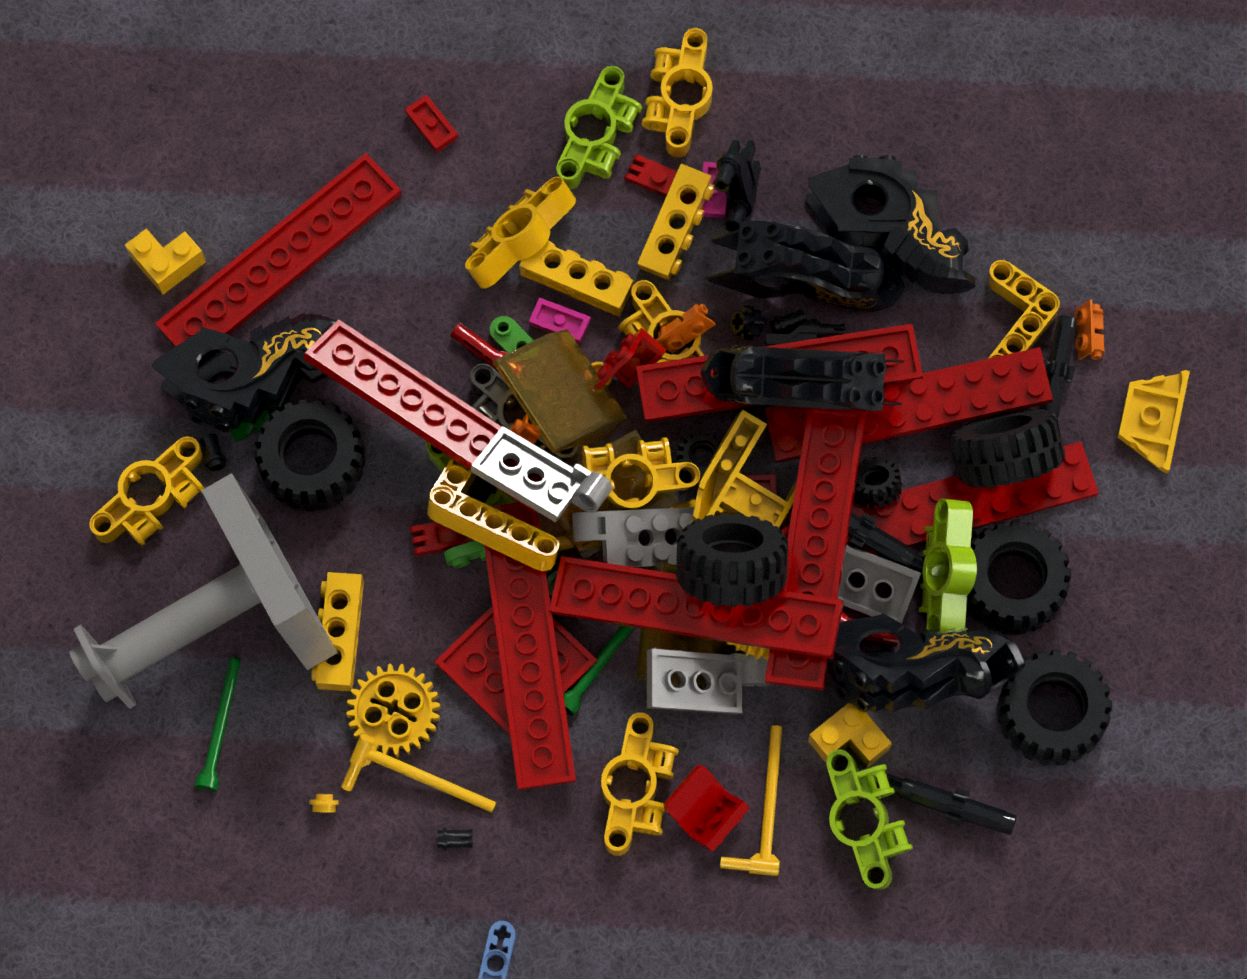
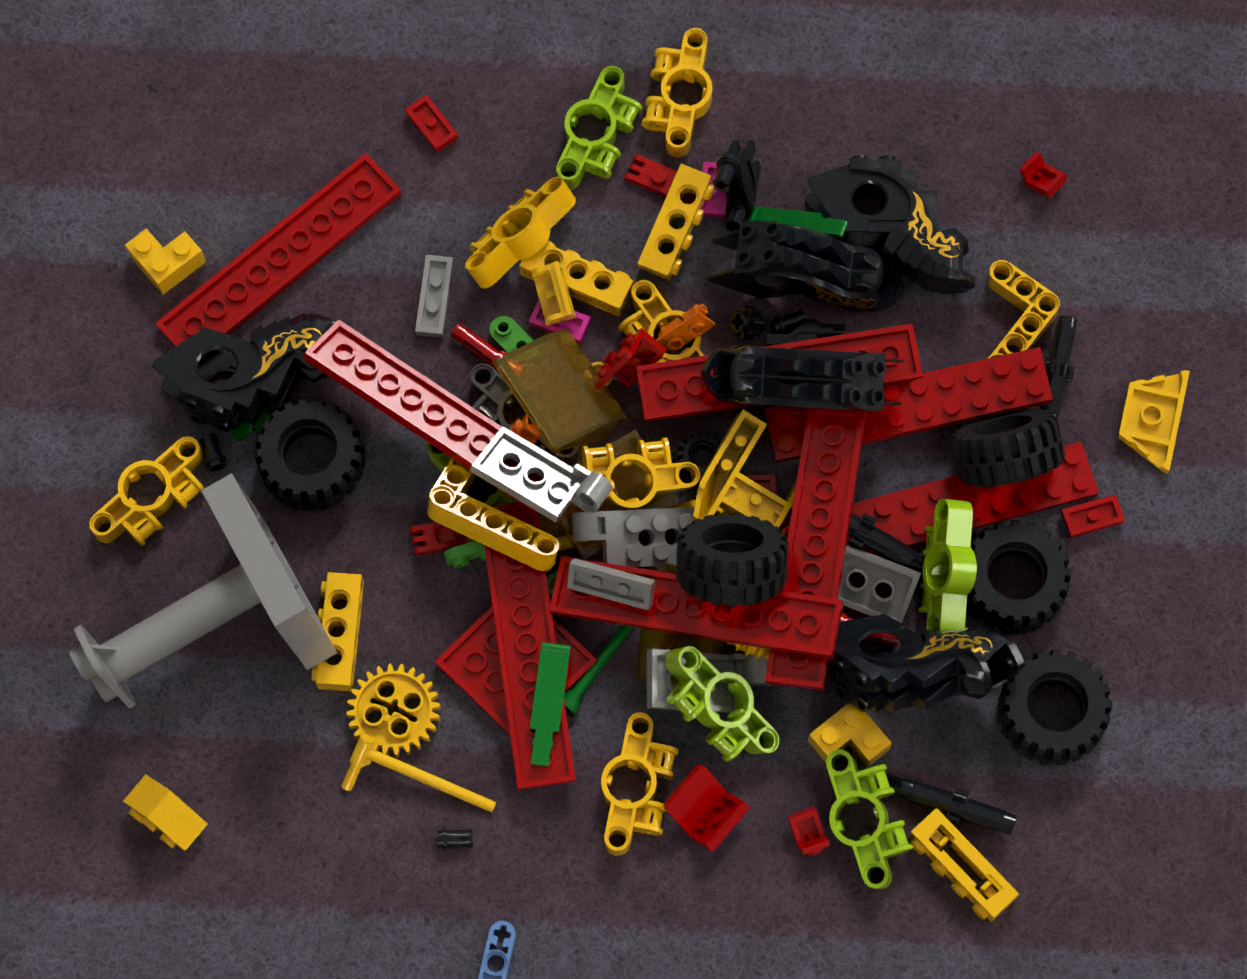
green piece [194,657,240,792] -> none
yellow plate [309,794,339,812] -> none
yellow bar [720,725,782,876] -> none
black tyre [854,457,902,510] -> none
orange hinge [1074,299,1105,360] -> none
none -> yellow brick [123,774,208,851]
none -> light grey plate [415,255,454,338]
none -> green piece [530,642,571,767]
none -> yellow hinge [532,261,576,326]
none -> light grey plate [567,558,655,610]
none -> lime piece [665,646,780,762]
none -> green piece [748,206,848,238]
none -> red bracket [787,806,830,856]
none -> yellow brick [909,808,1019,922]
none -> red bracket [1020,152,1067,199]
none -> red plate [1061,494,1125,539]

